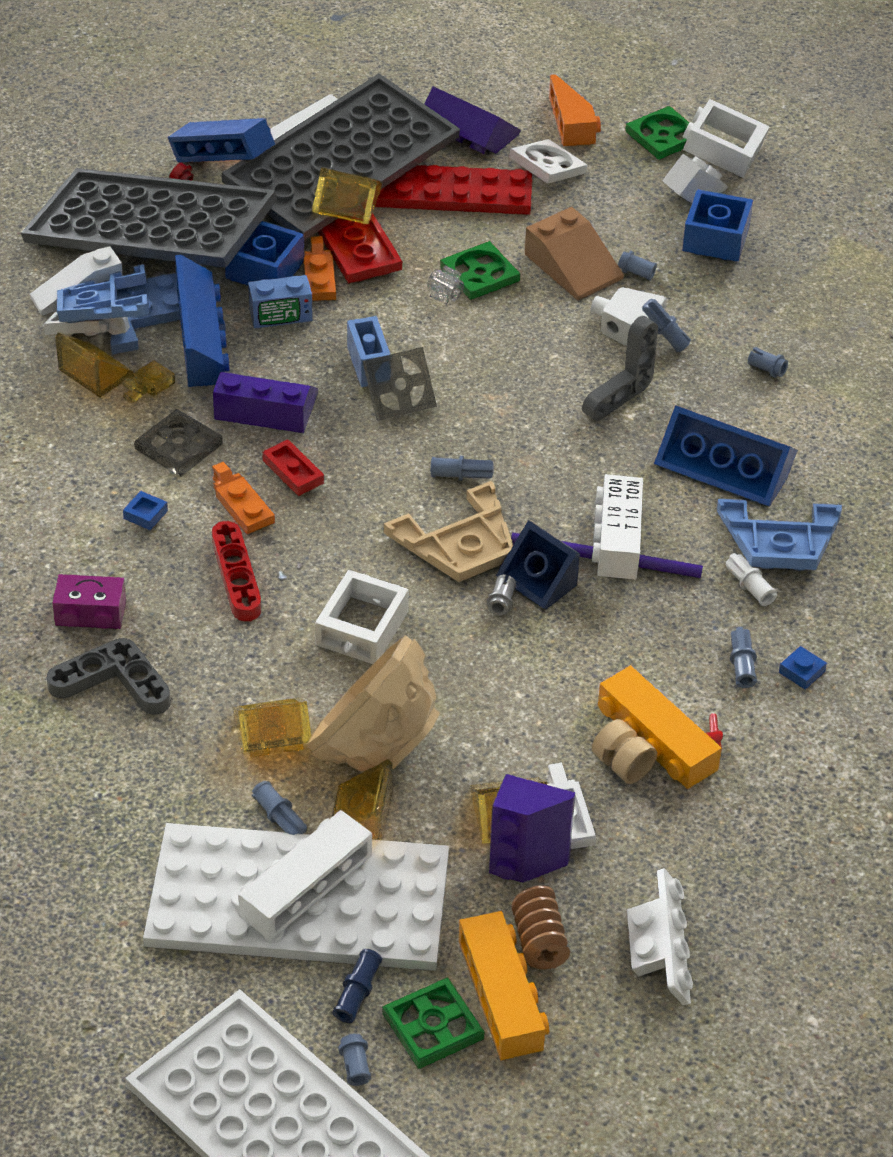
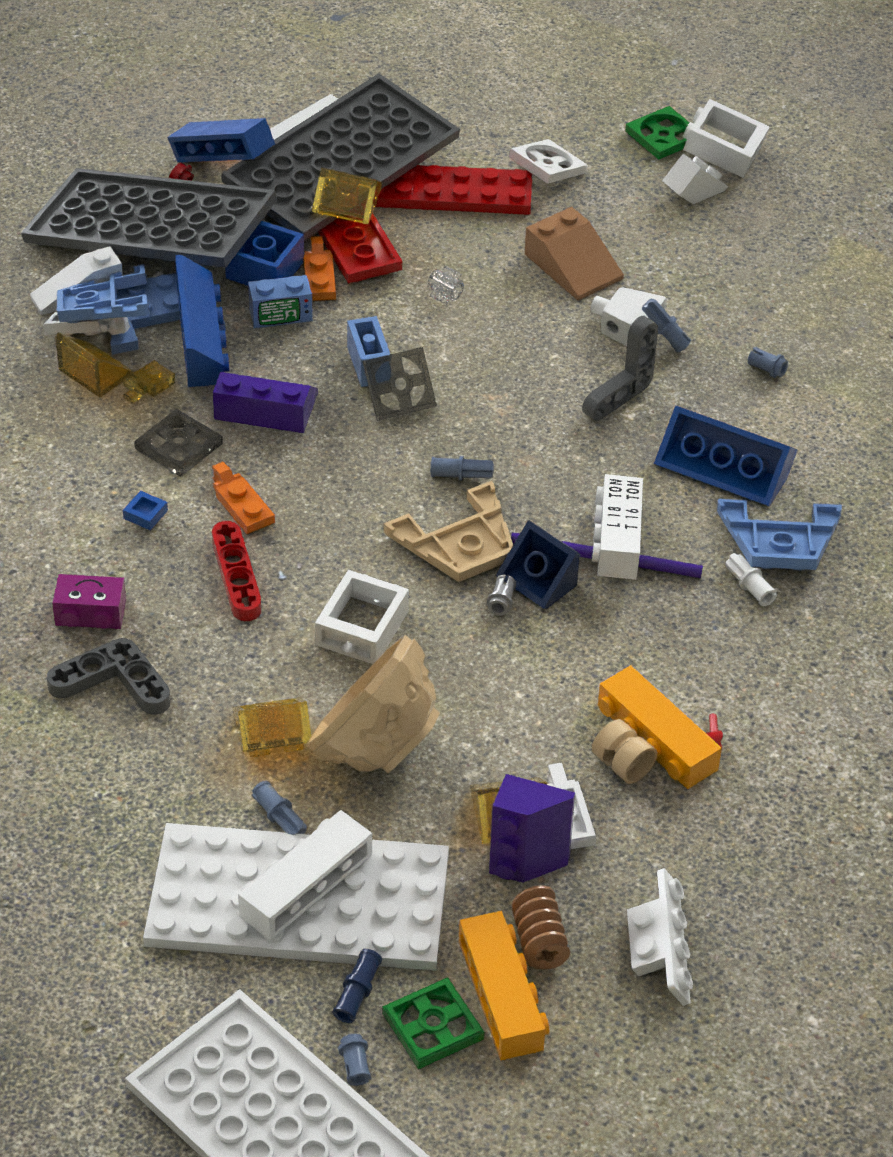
red plate [262,439,324,496] -> none
clear yellow slope [332,759,393,840] -> none
dark purple slope [424,86,521,154] -> none
green piece [440,241,520,300] -> none
orange slope [549,74,601,146] -> none
sand blue pin [618,251,657,281] -> none
blue brick [682,189,753,262] -> none
sand blue axle [730,627,757,688] -> none
blue plate [779,646,827,690] -> none

